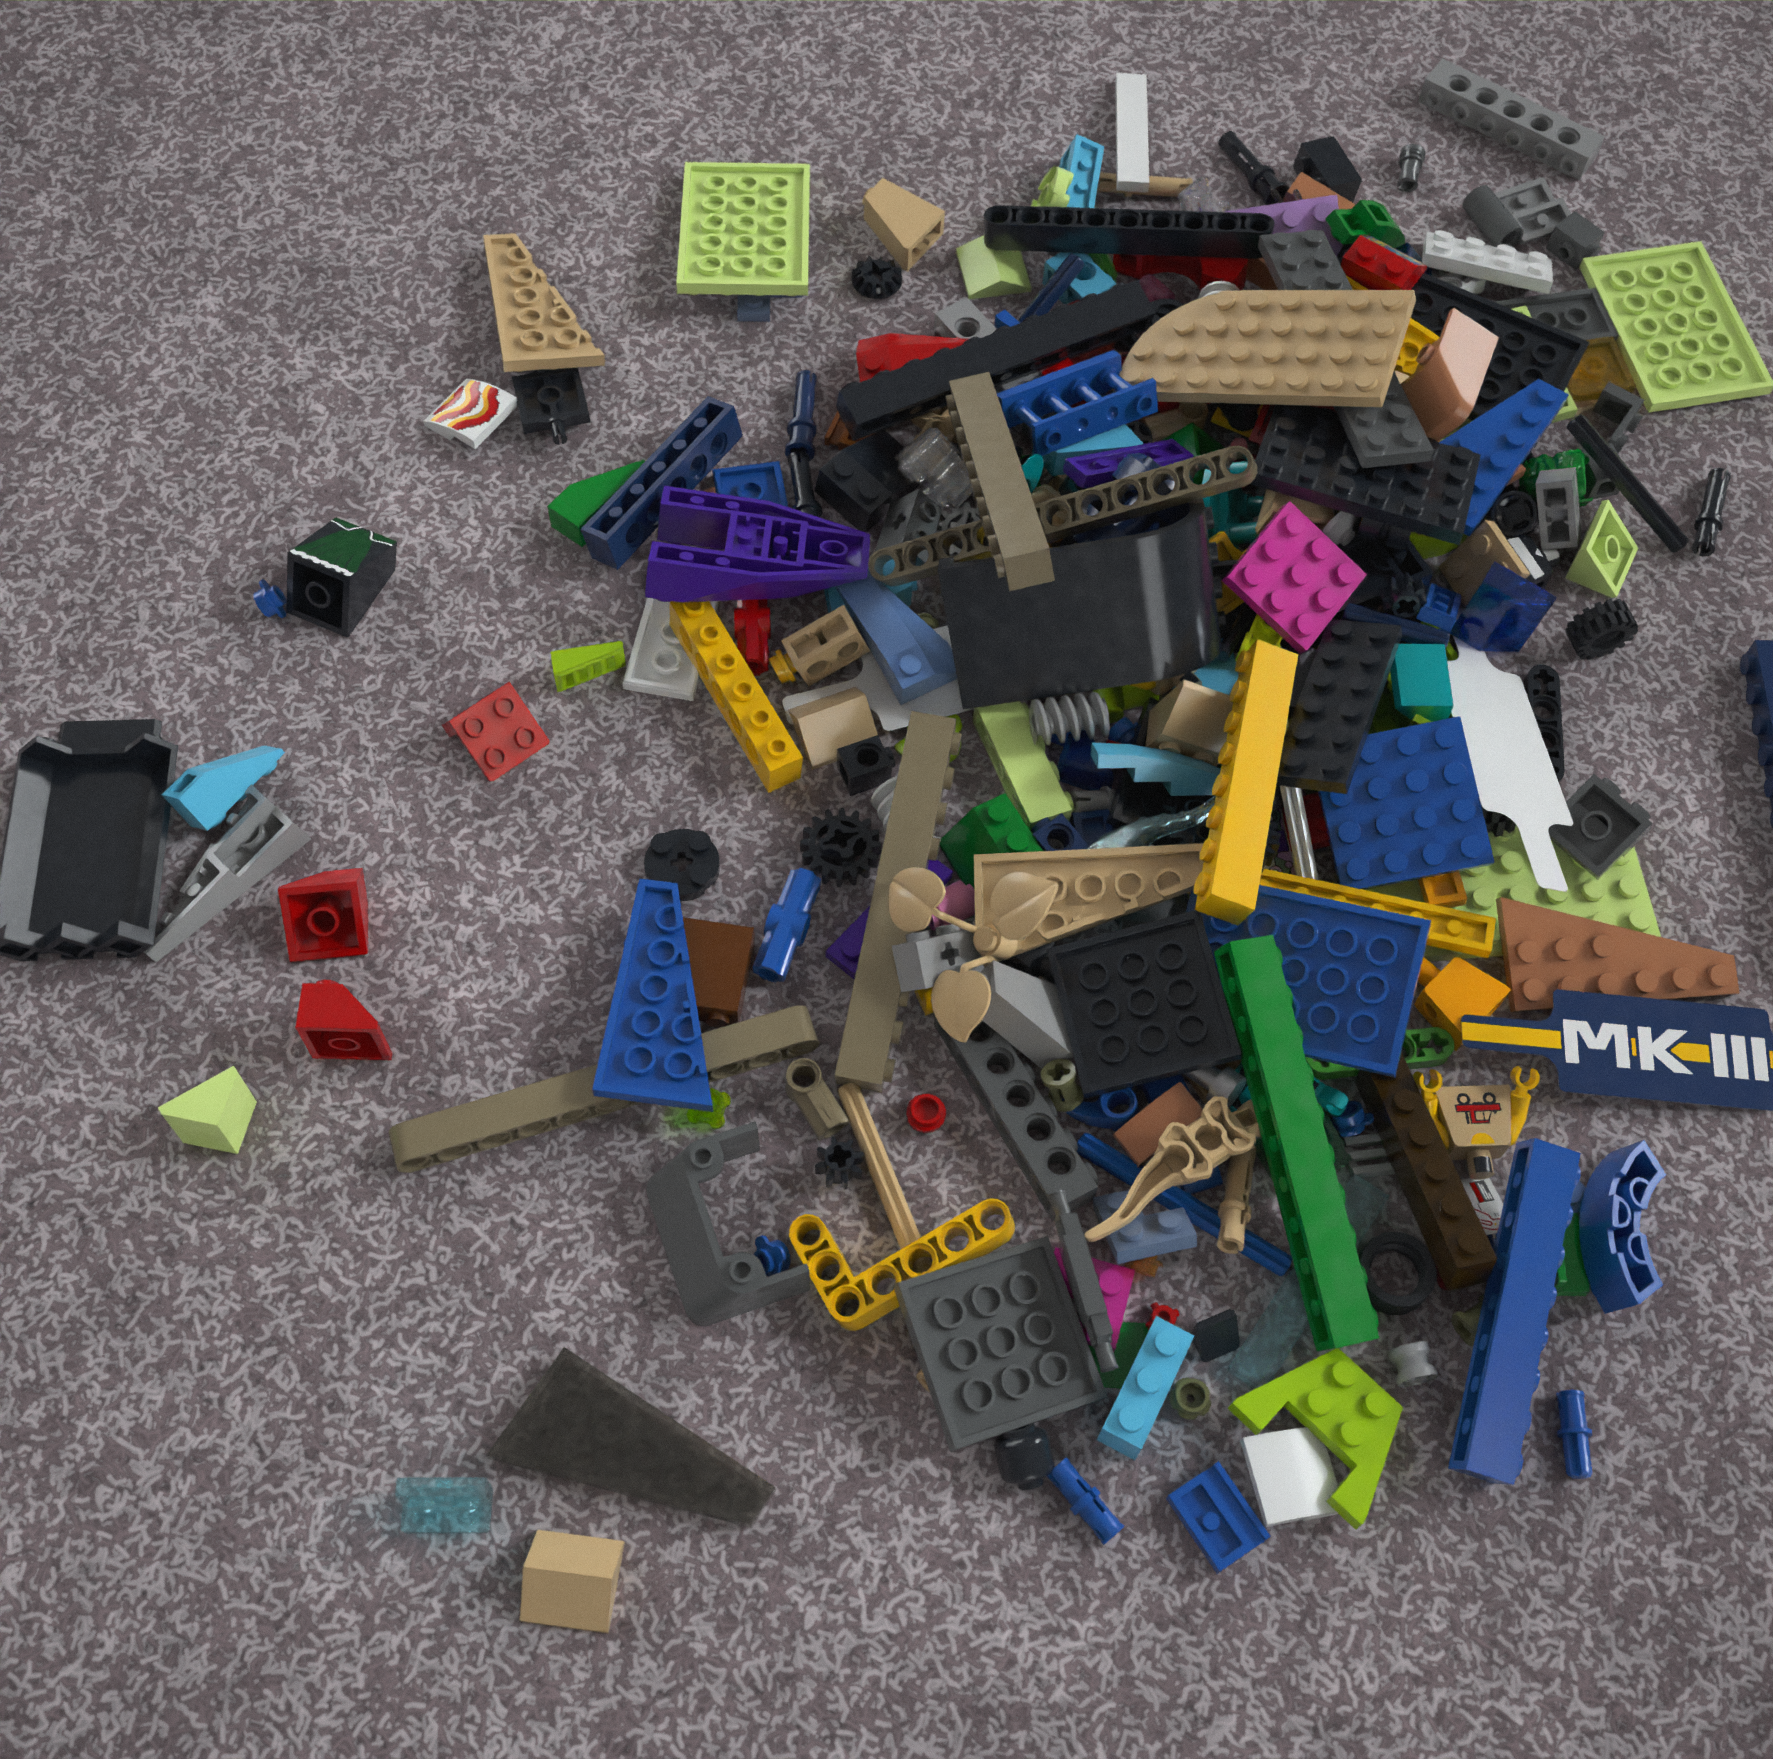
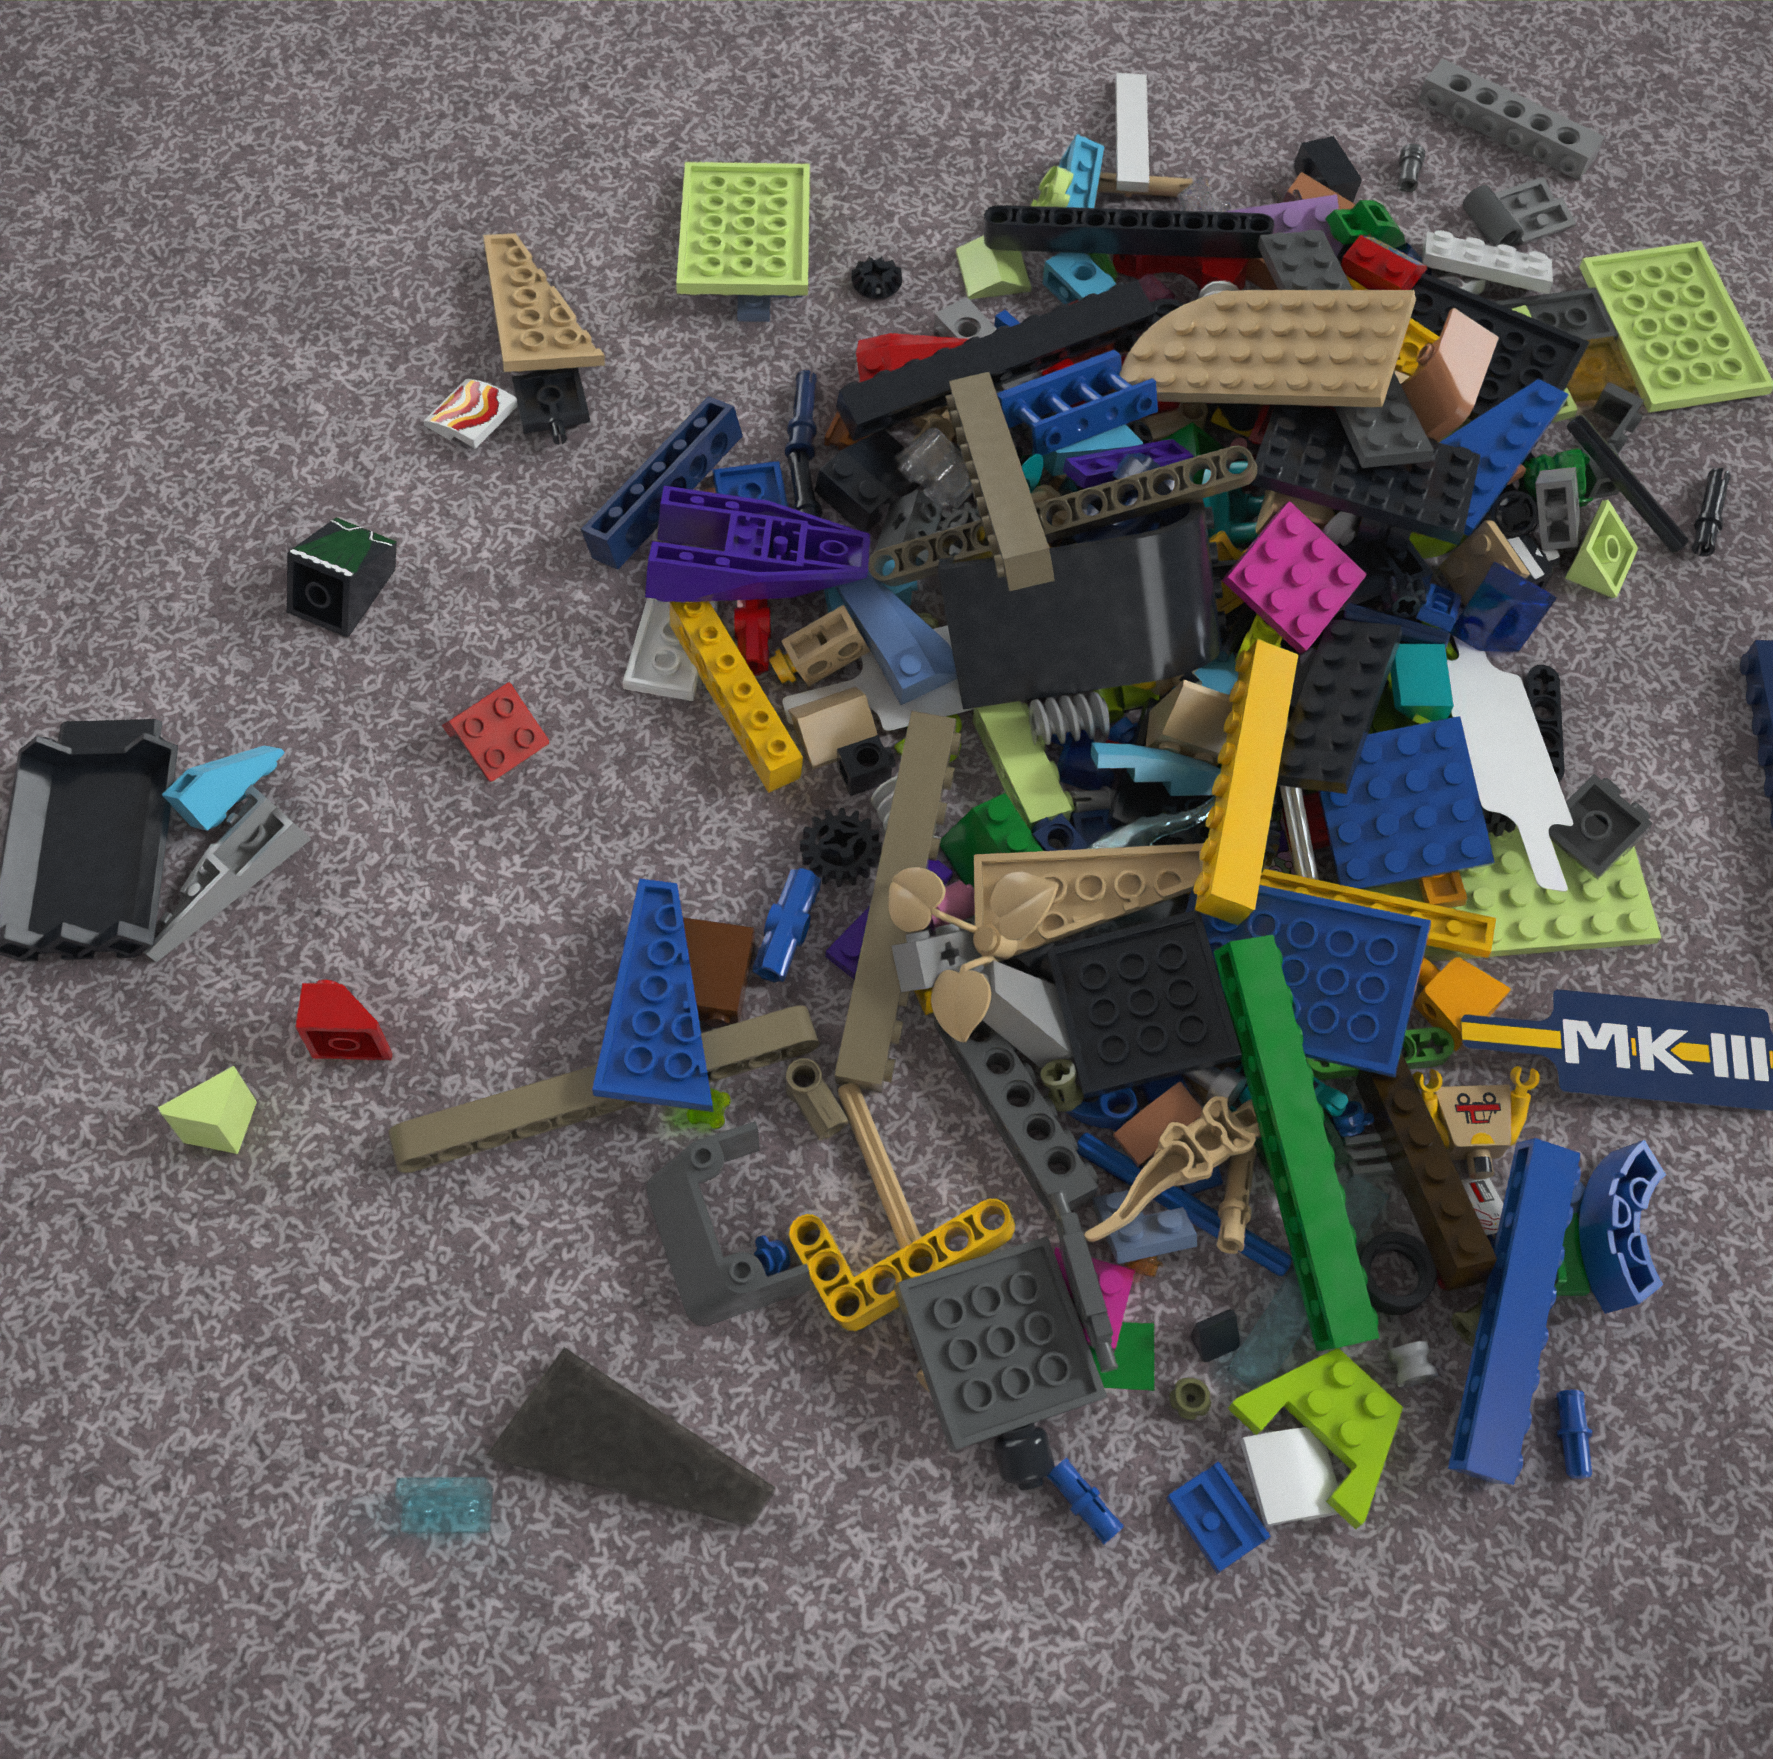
blue plate [253,579,287,618] -> none
red slope [278,868,369,962] -> none
tan slope [520,1530,625,1634] -> none
green slope [547,460,645,547] -> none
lime slope [550,641,626,692] -> none
black plate [644,829,720,901] -> none
black gear [815,1137,864,1190] -> none
tan slope [863,178,945,272] -> none
red plate [906,1094,946,1133] -> none
dark blue axle [1017,253,1084,323] -> none
medium azure brick [1097,1316,1194,1460] -> none
red piece [1145,1302,1180,1330] -> none
black pin [1218,131,1289,205] -> none
nougat wing [1496,897,1740,1012] -> none
dark grey brick [1546,211,1605,269] -> none
black tyre [1565,599,1639,660] -> none

